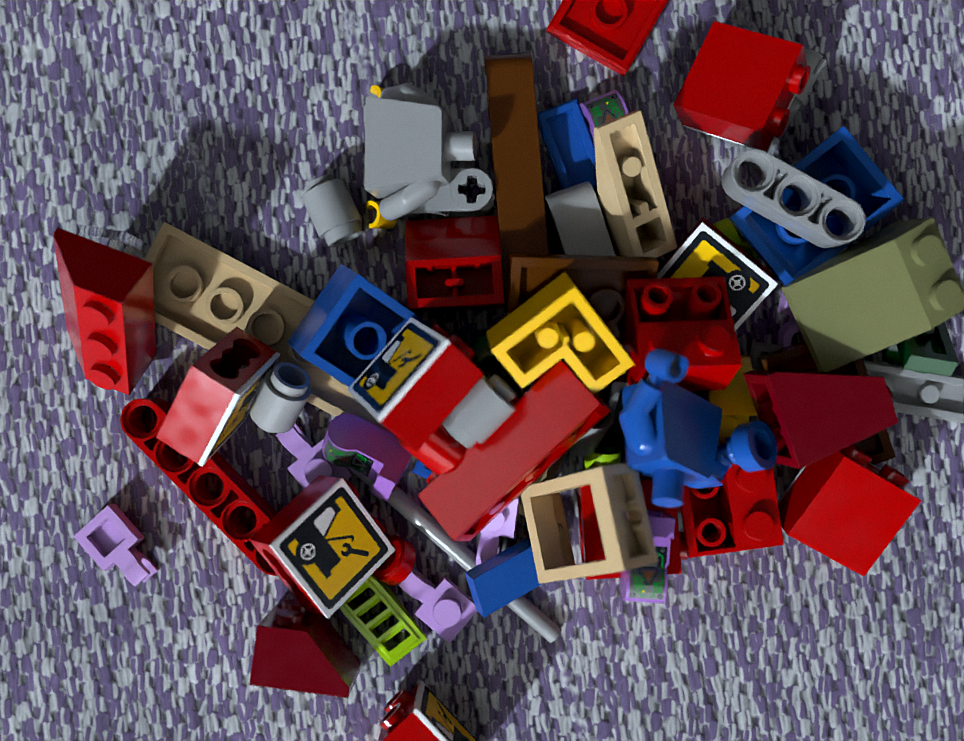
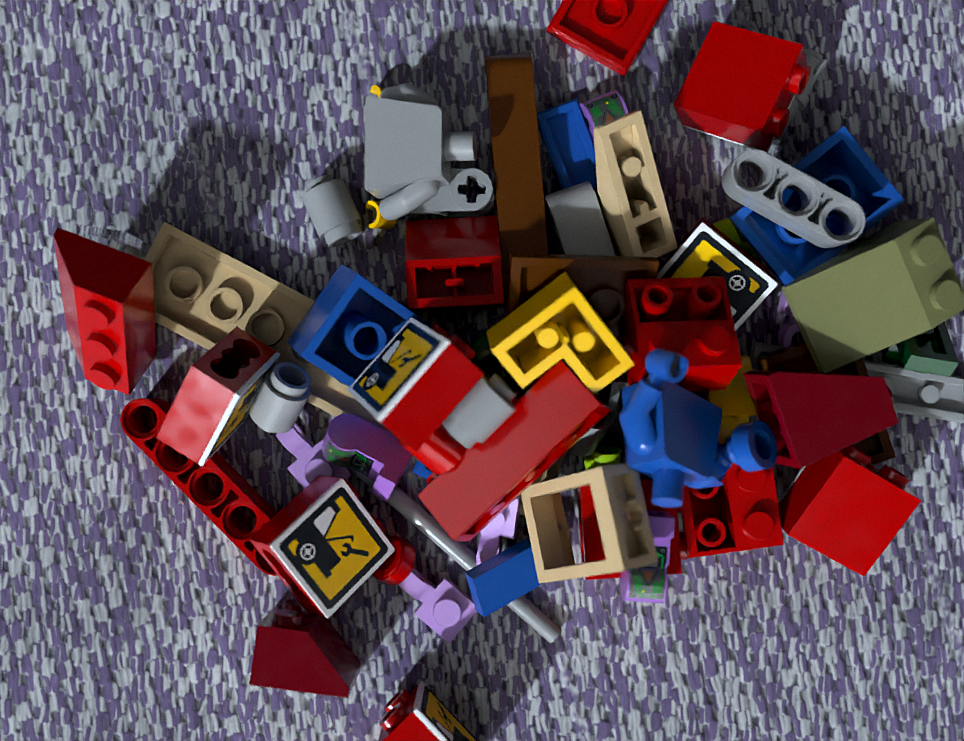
lavender plate [73,504,159,586] -> none
lime slope [339,573,427,667] -> none

